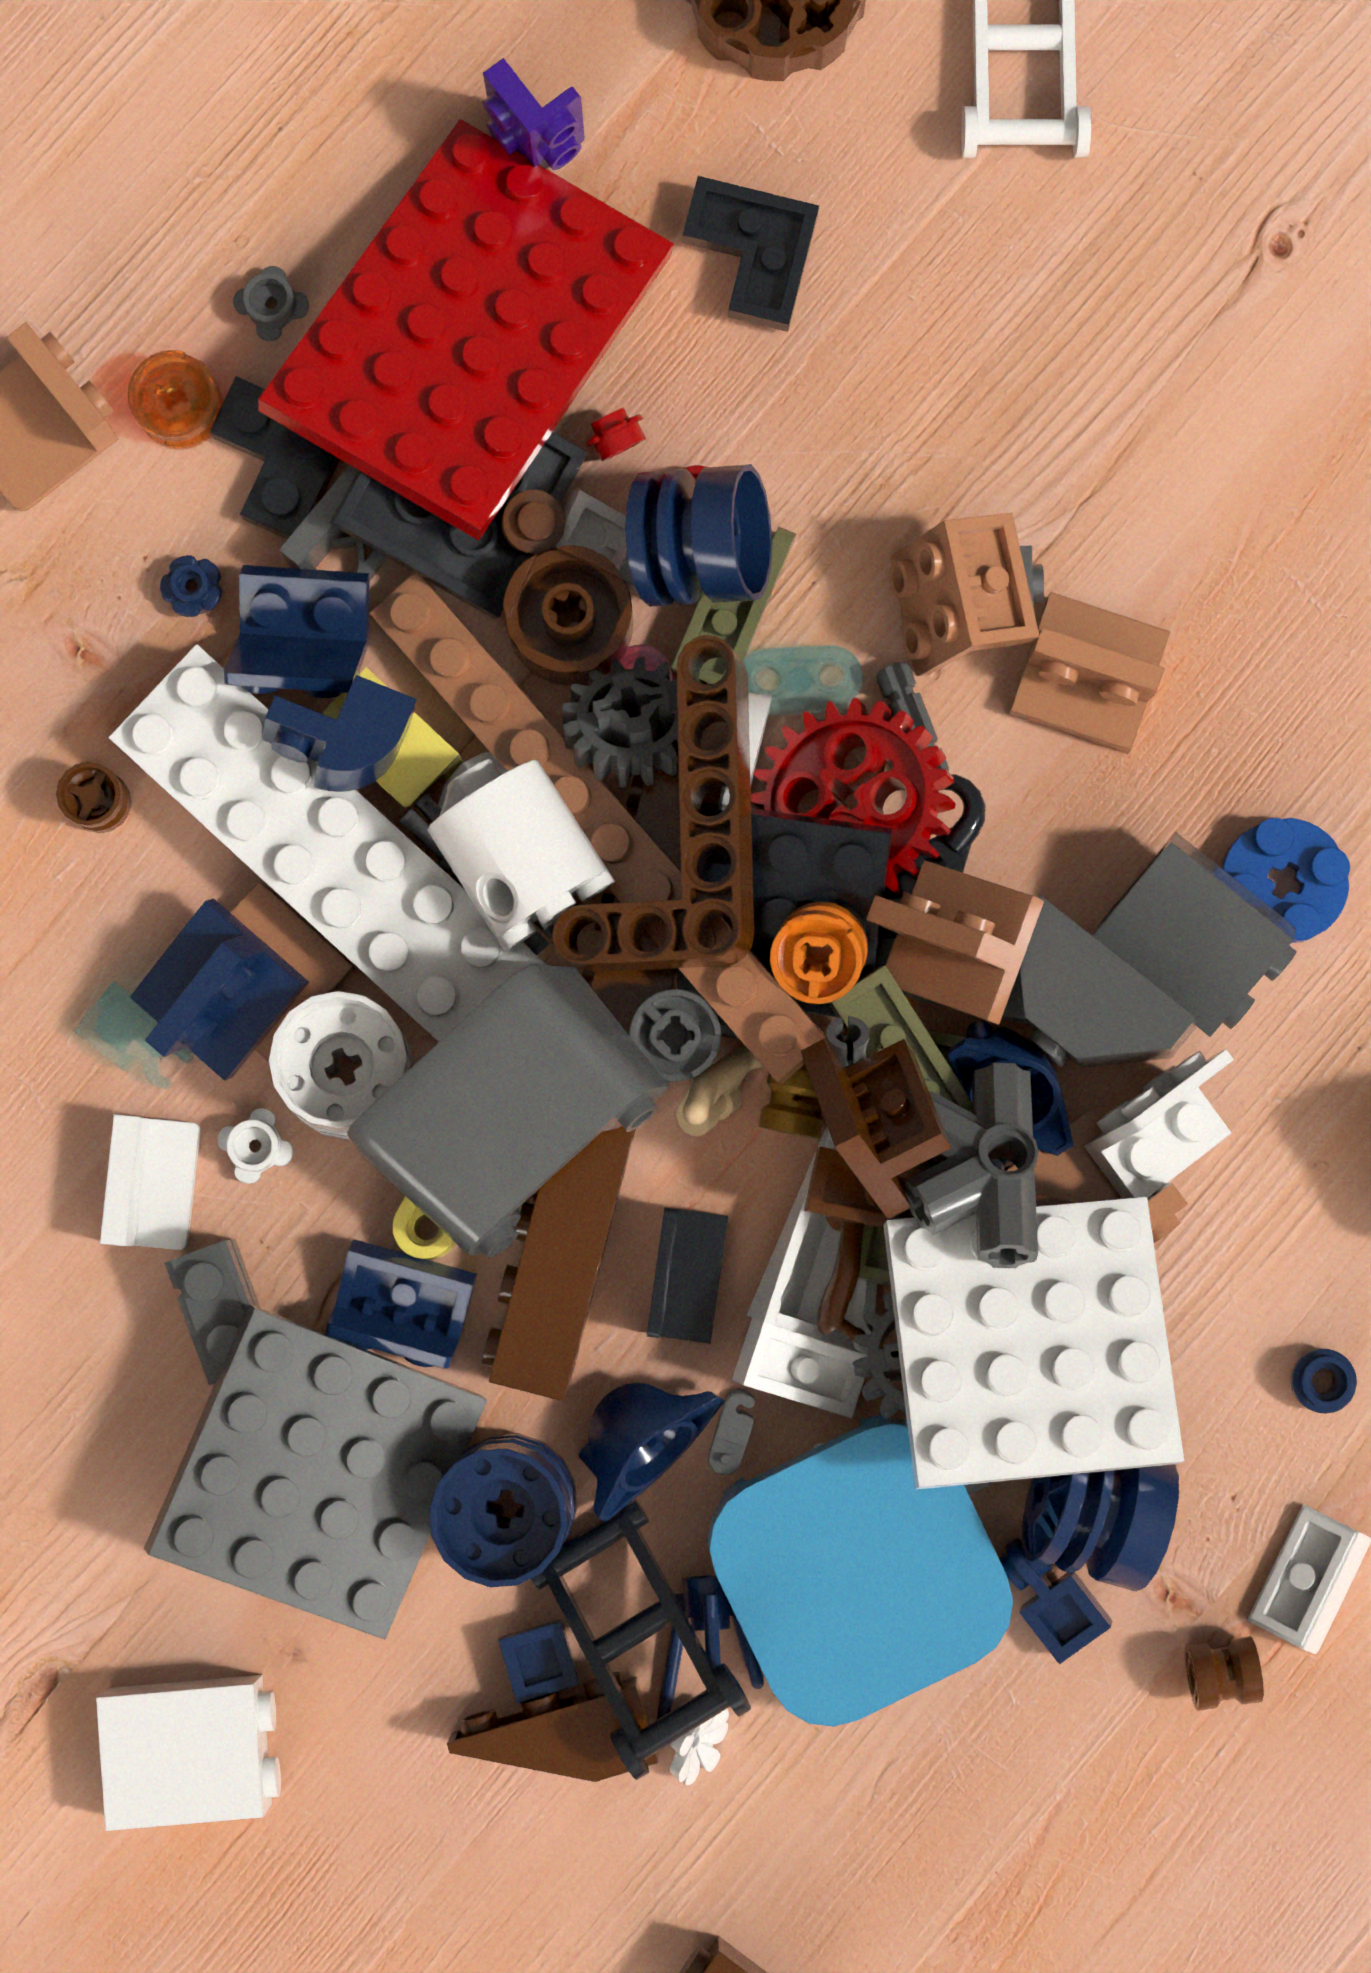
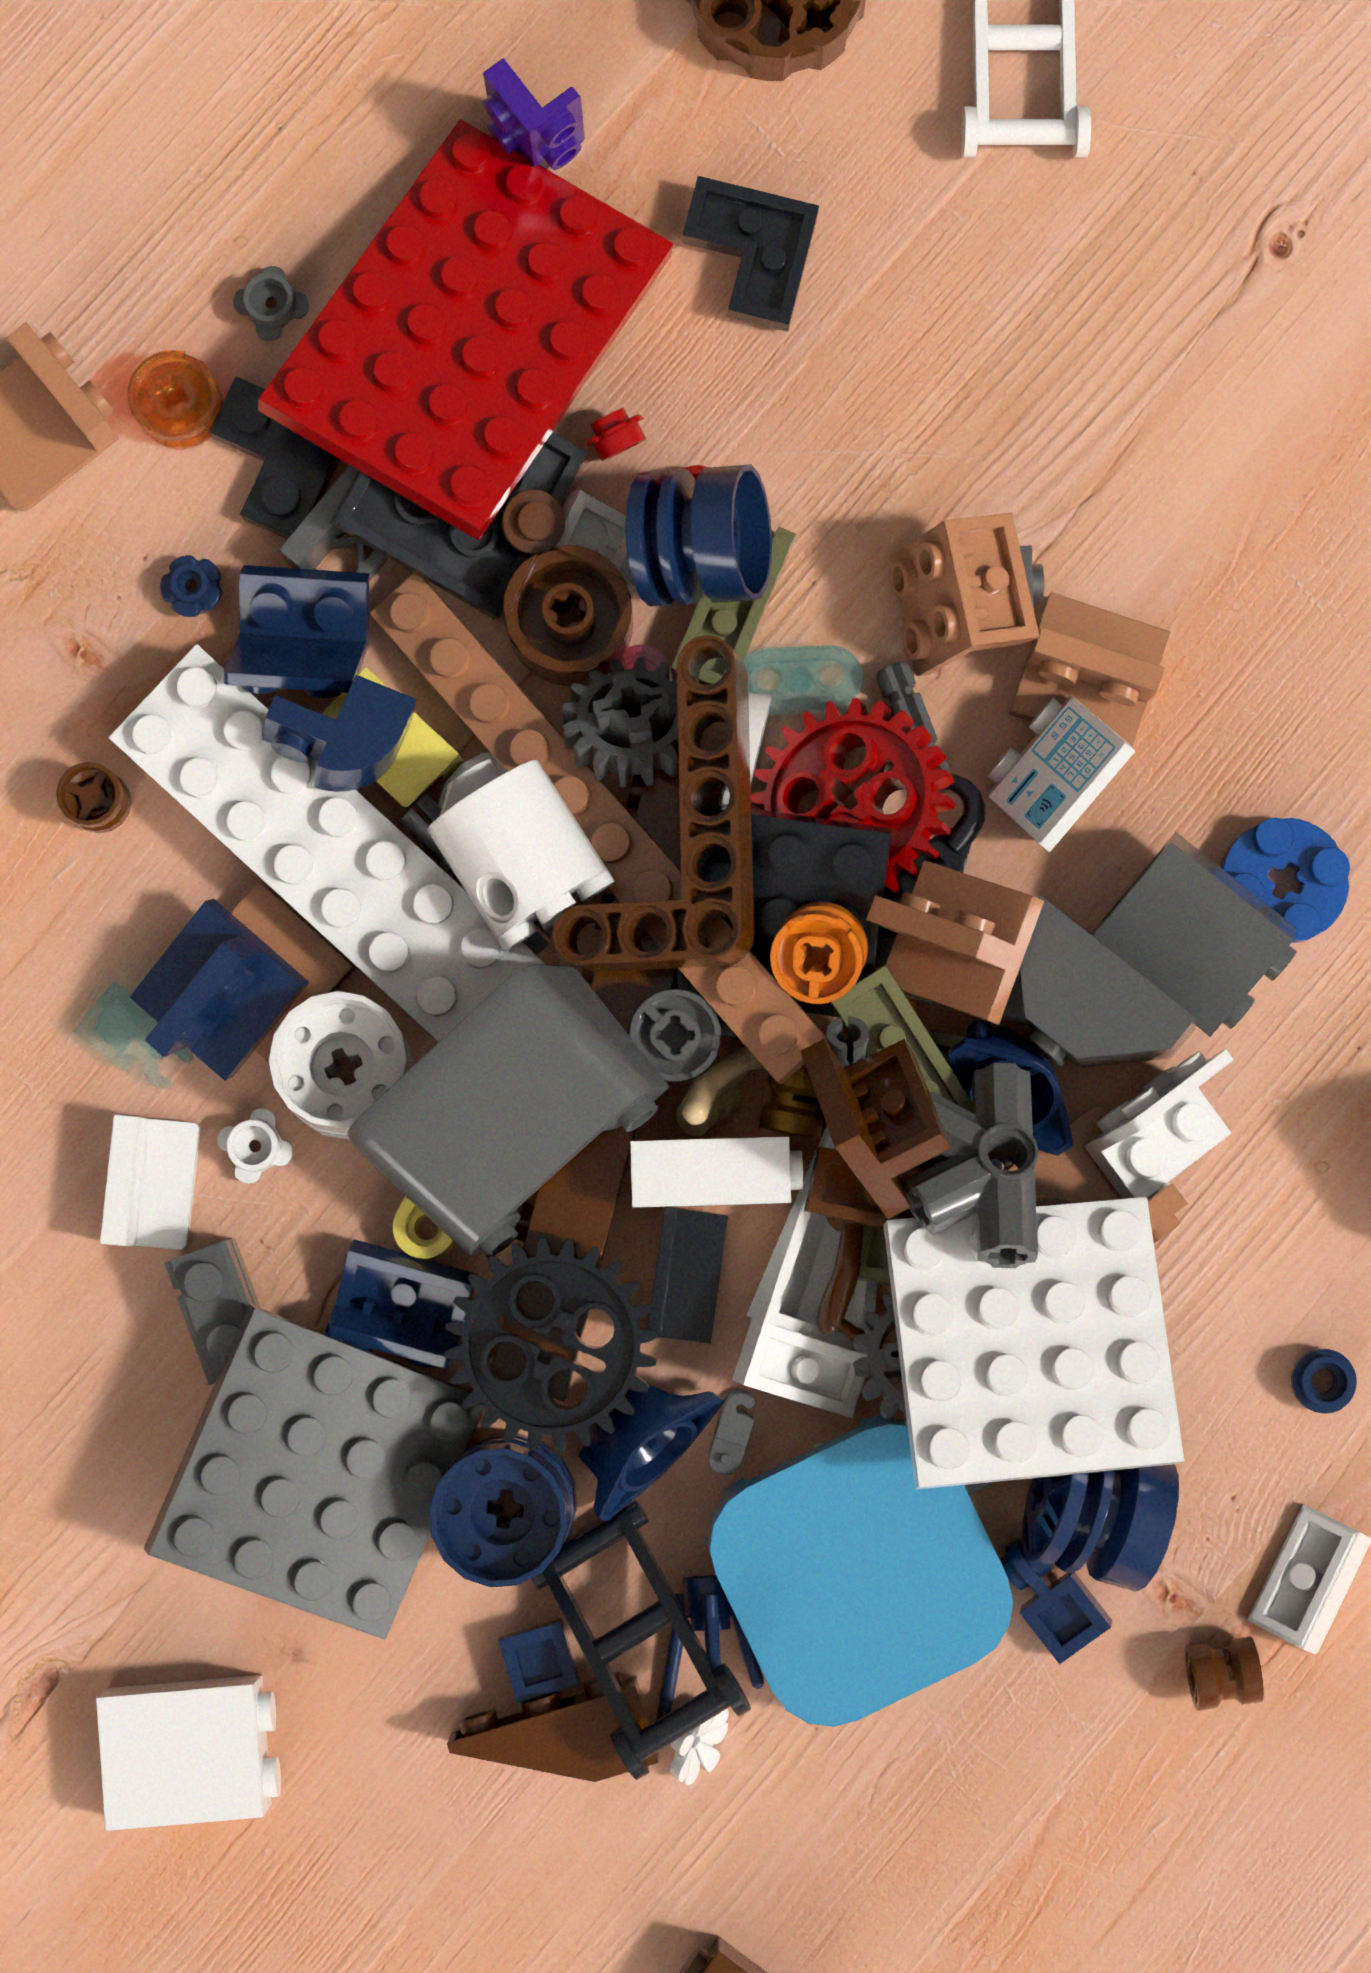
none -> black gear [444,1237,658,1452]
none -> white brick [630,1137,803,1208]
none -> slope [987,694,1135,852]

